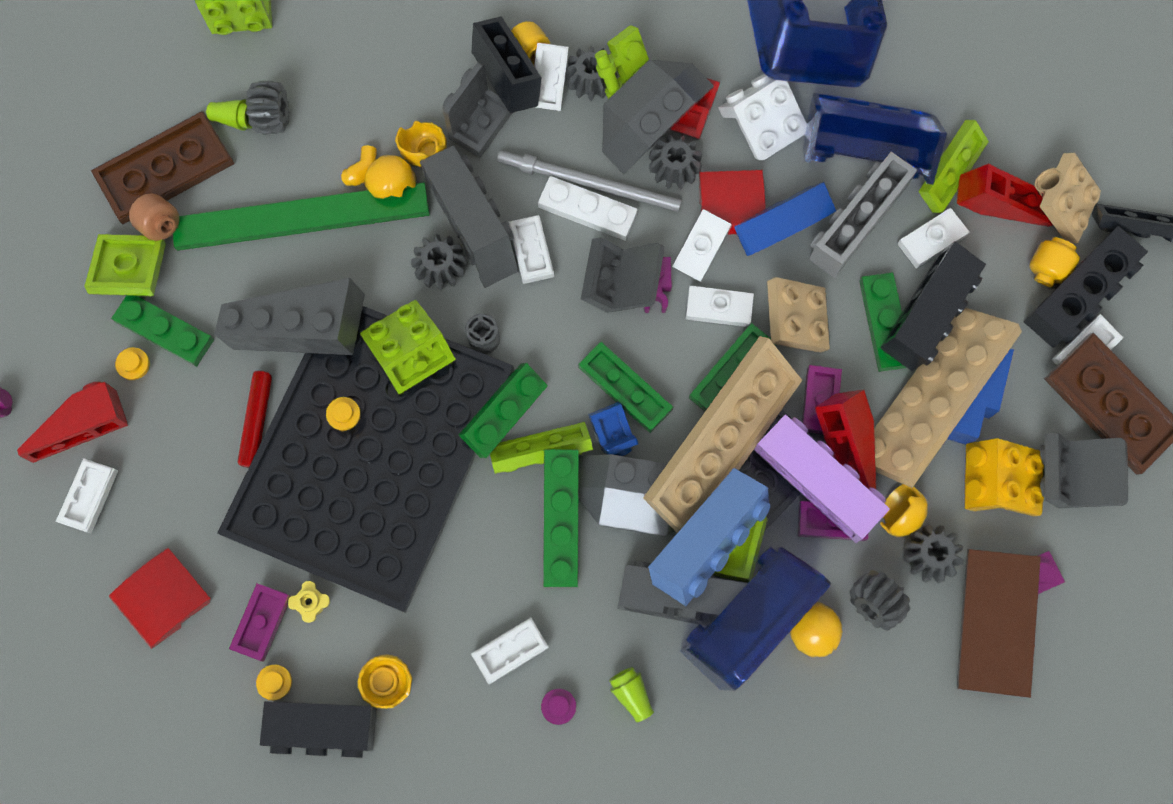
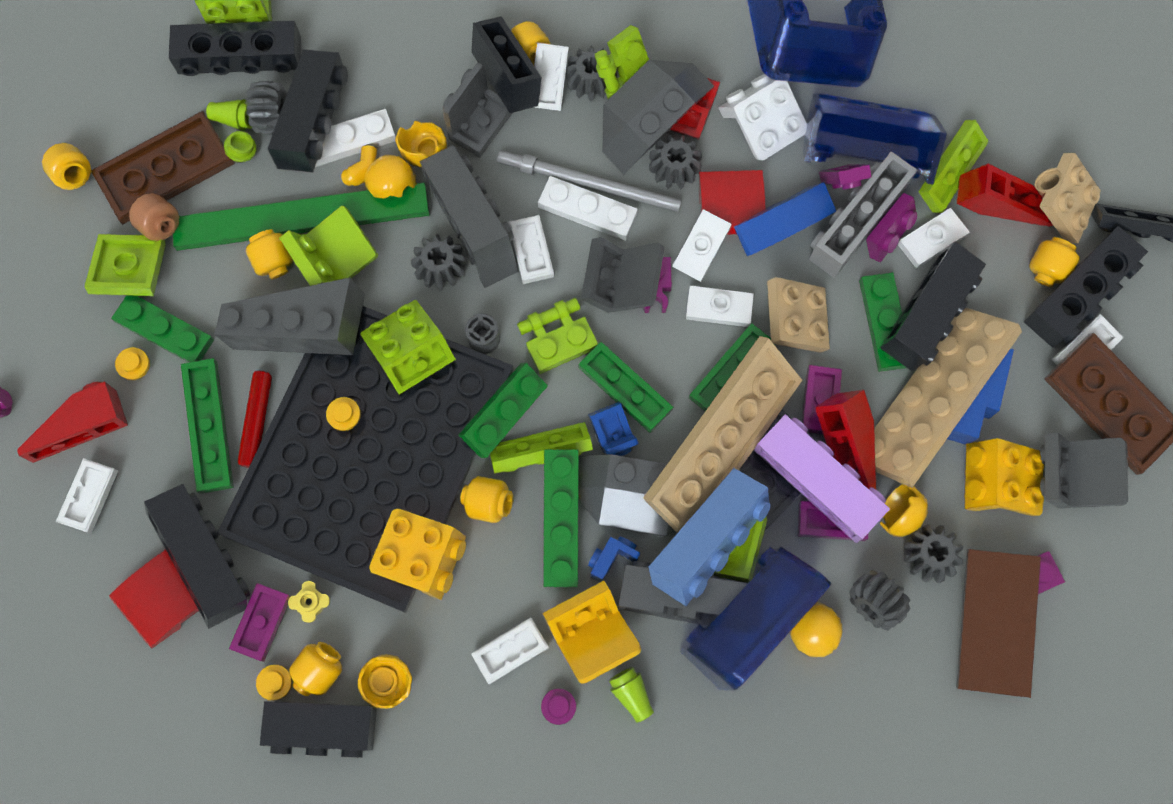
none -> yellow head [42,143,91,190]
none -> black brick [144,484,250,629]
none -> black brick [169,21,301,76]
none -> green plate [181,358,234,494]
none -> lime plate [224,131,256,162]
none -> yellow head [245,229,294,280]
none -> black brick [267,50,348,172]
none -> lime bracket [279,206,378,286]
none -> yellow head [289,642,343,696]
none -> white plate [315,109,396,167]
none -> yellow bracket [369,509,466,600]
none -> yellow head [460,476,513,523]
none -> lime plate [517,298,598,374]
none -> yellow bracket [543,581,641,684]
none -> blue bracket [588,536,641,582]
none -> magenta plate [819,164,872,190]
none -> magenta plate [866,193,917,263]

